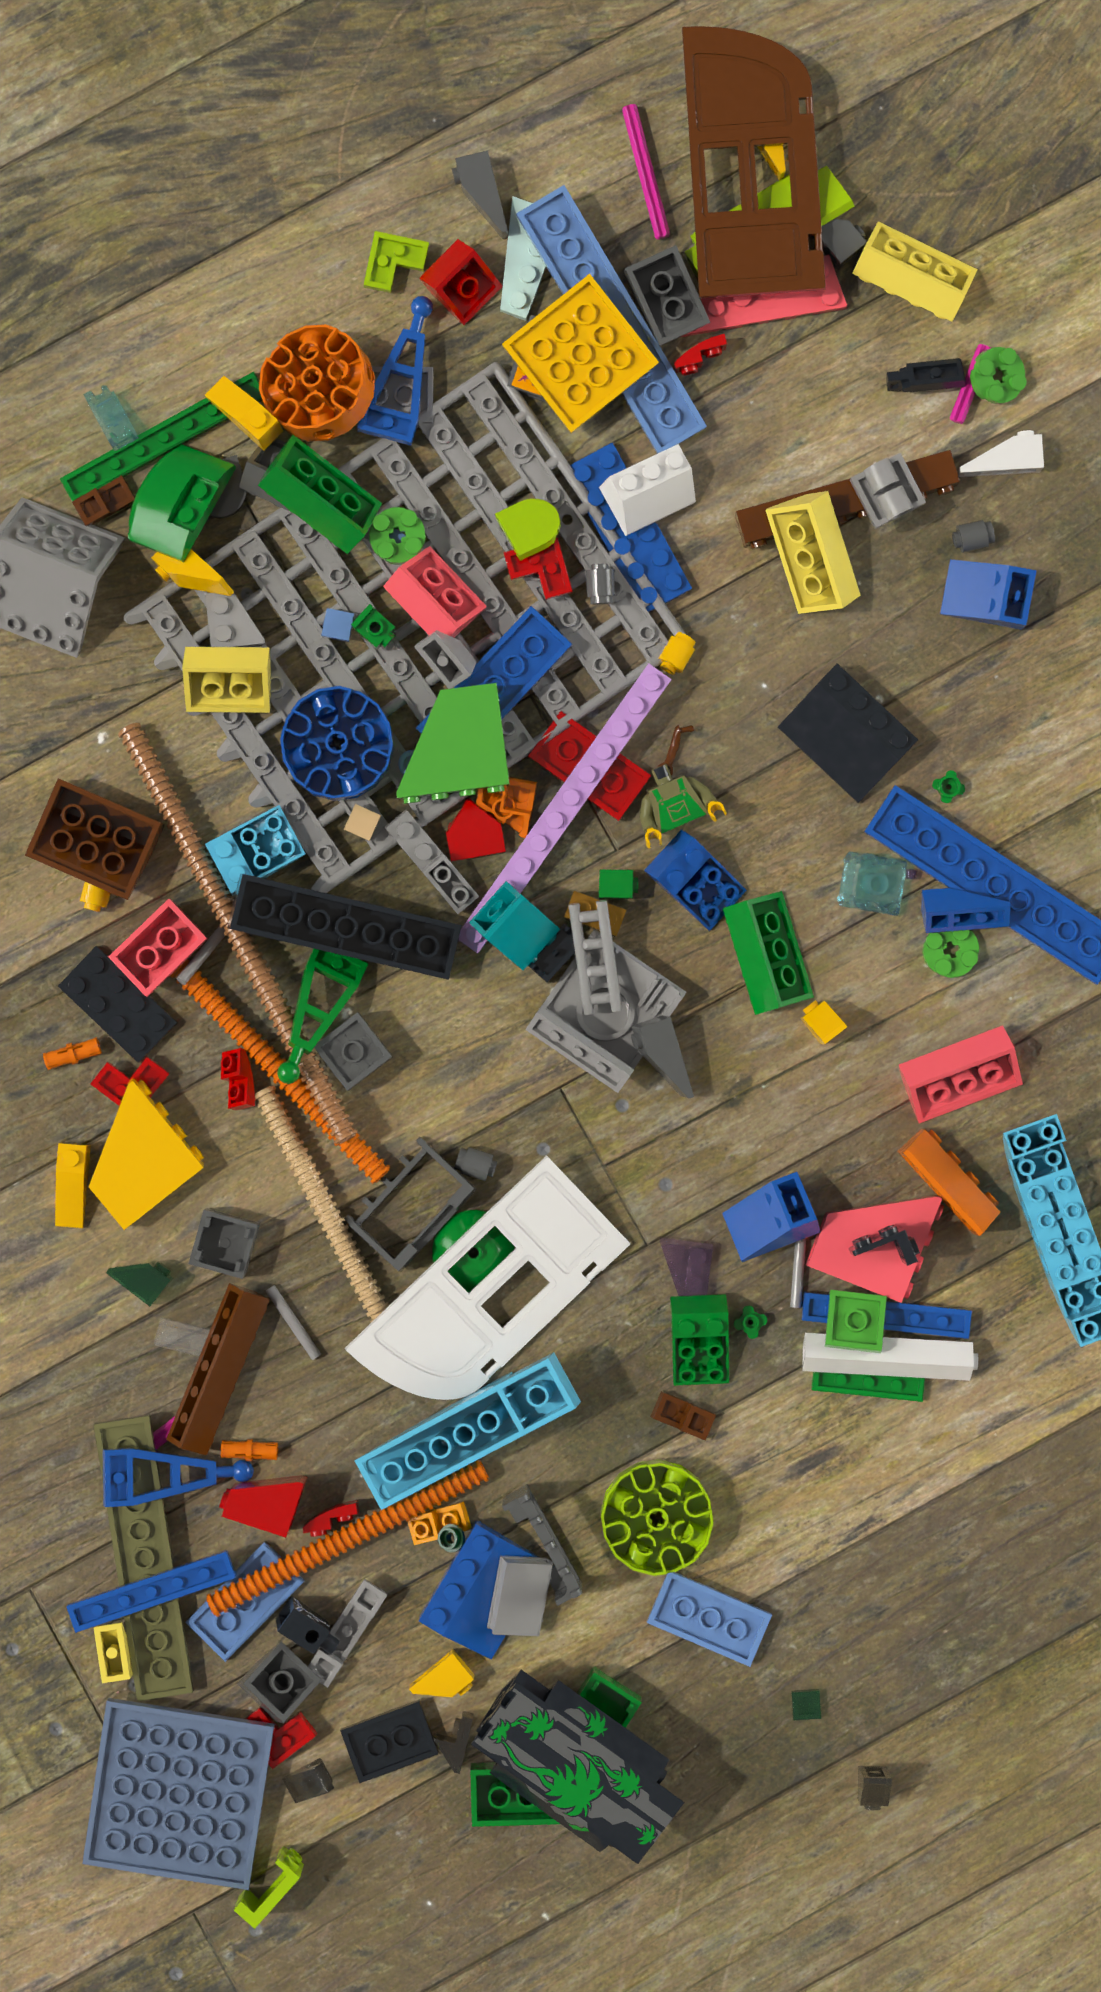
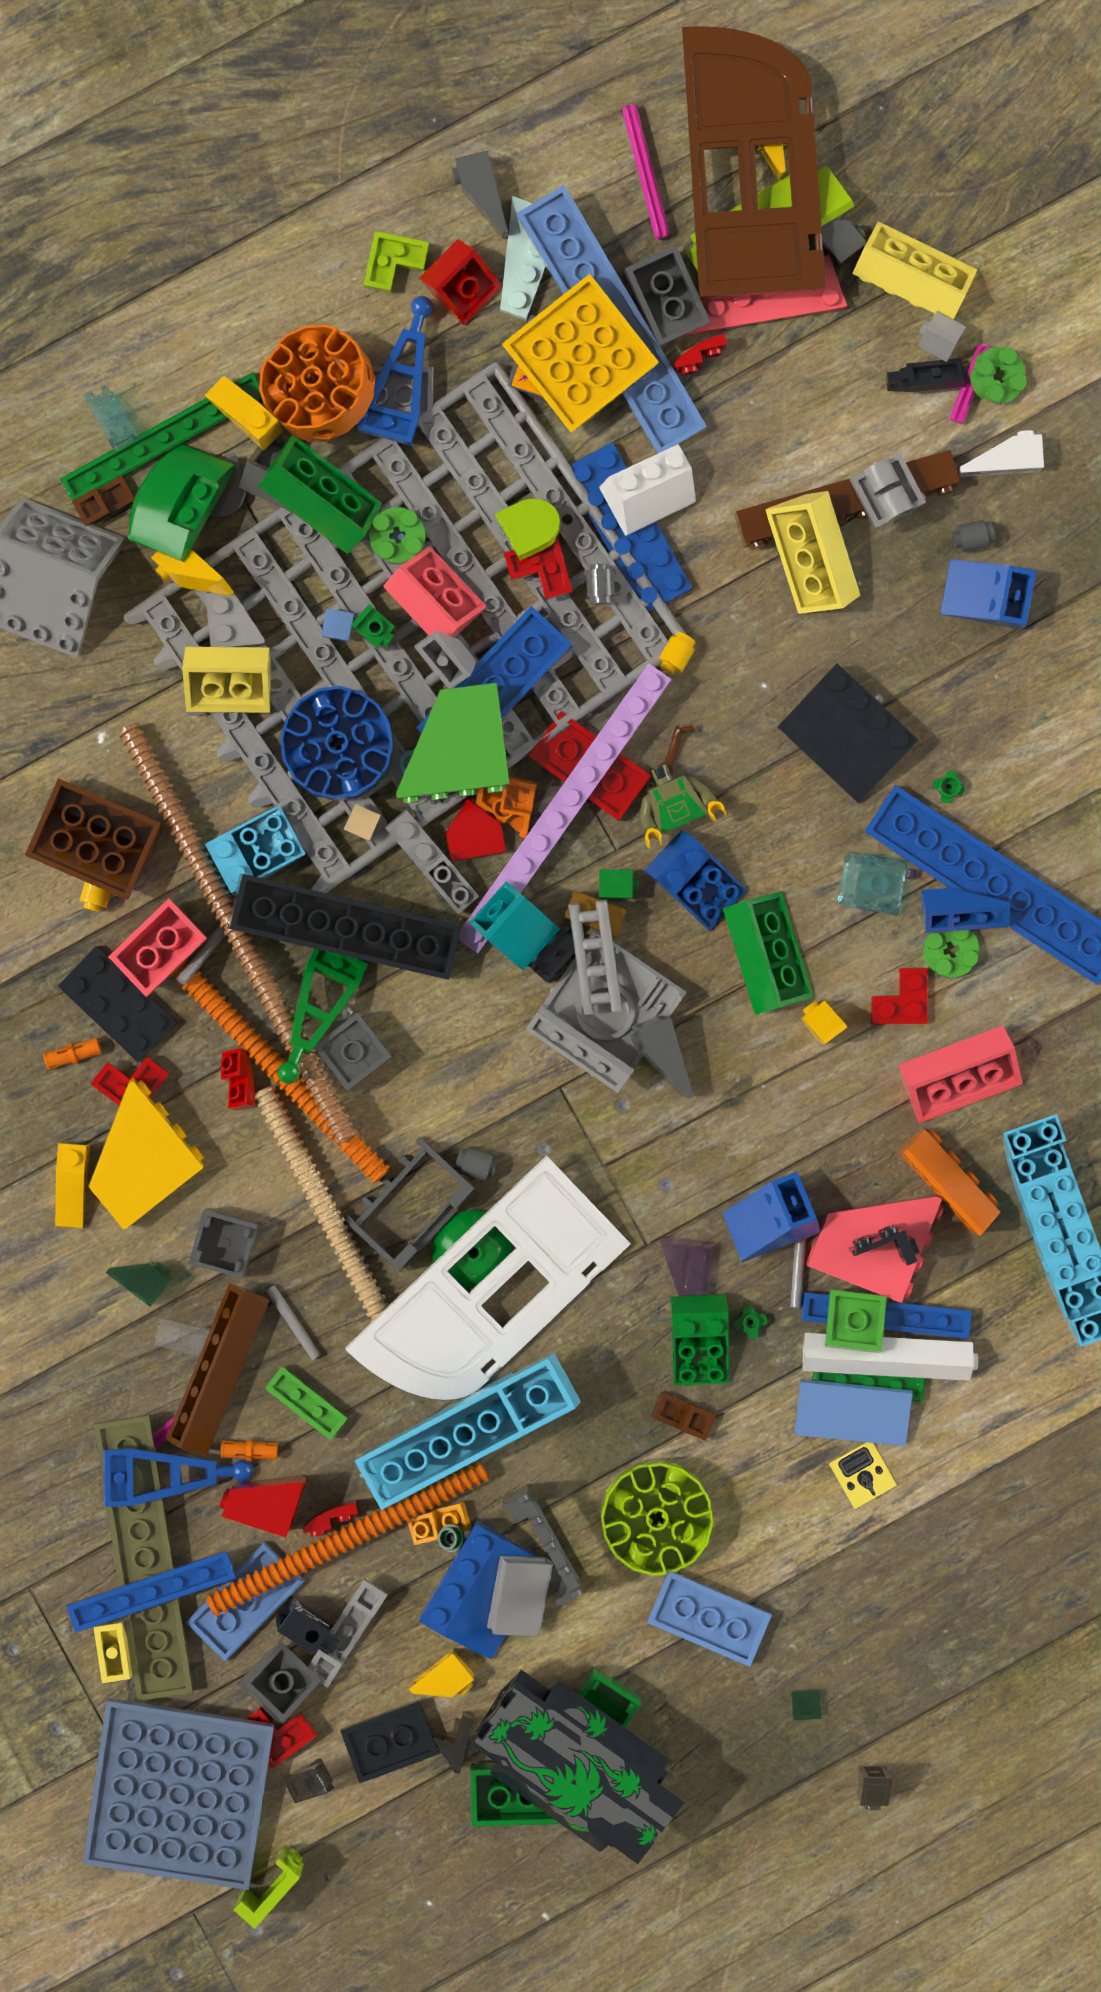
none -> bright green plate [265,1366,348,1440]
none -> medium blue tile [794,1379,912,1446]
none -> light yellow sticker [829,1442,897,1509]
none -> red plate [871,968,928,1024]
none -> light grey brick [918,311,966,362]

